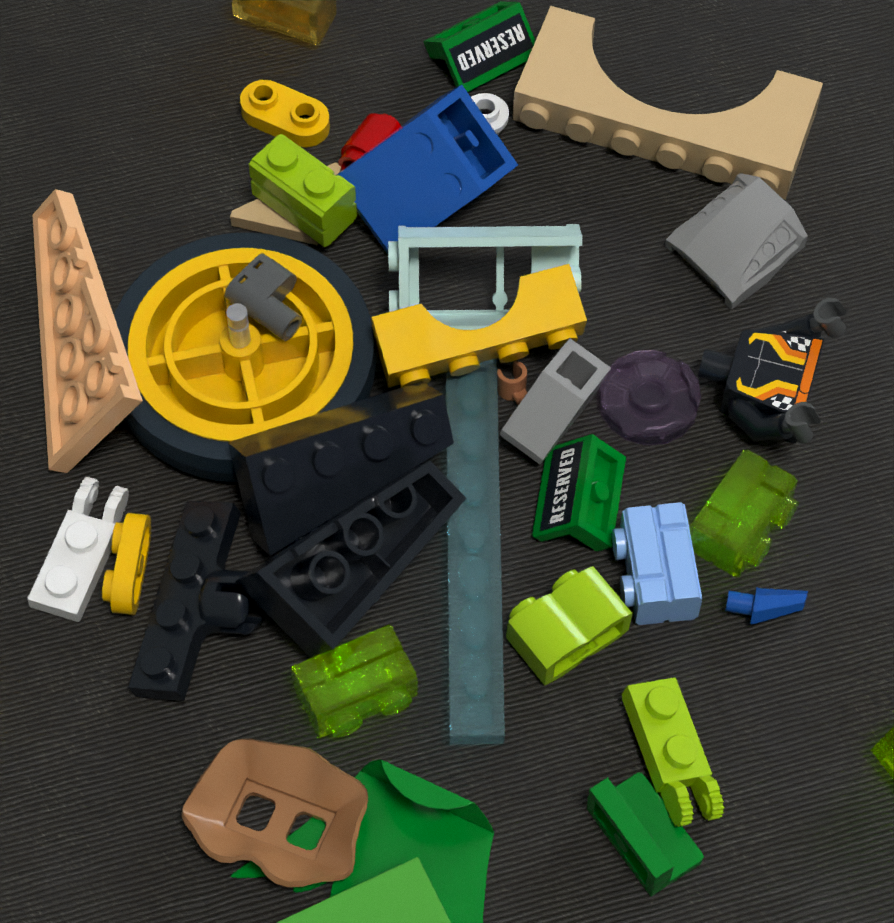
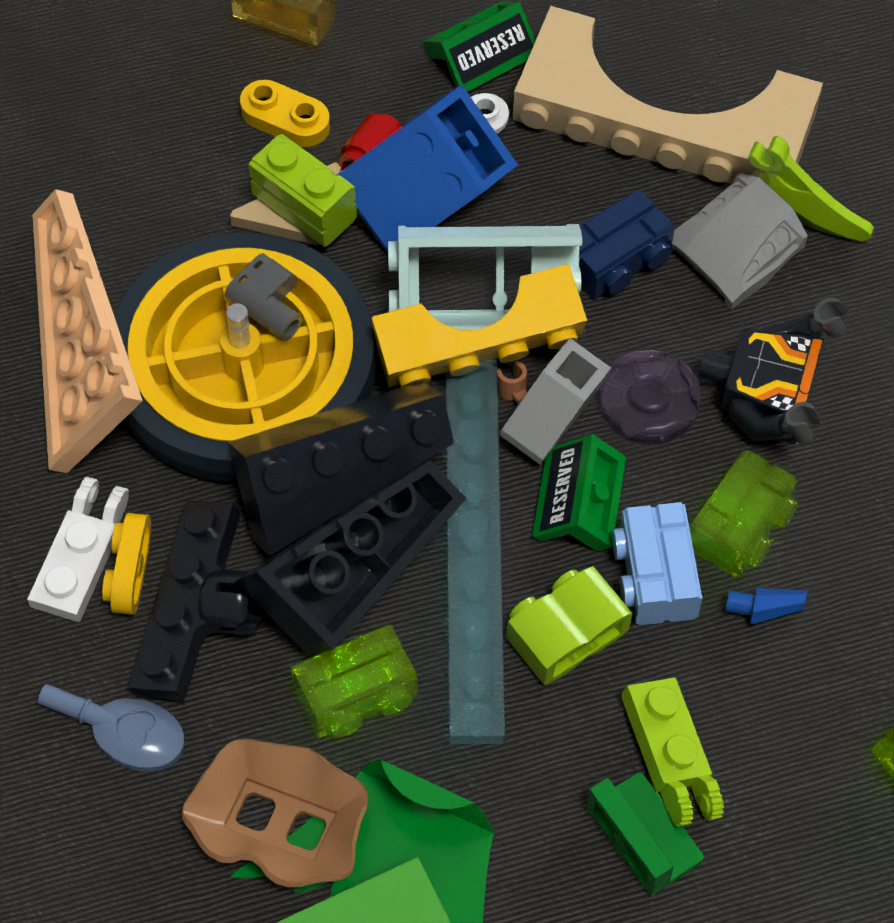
none -> sand blue piece [38,684,185,772]
none -> dark blue brick [579,189,675,299]
none -> lime piece [748,135,874,242]

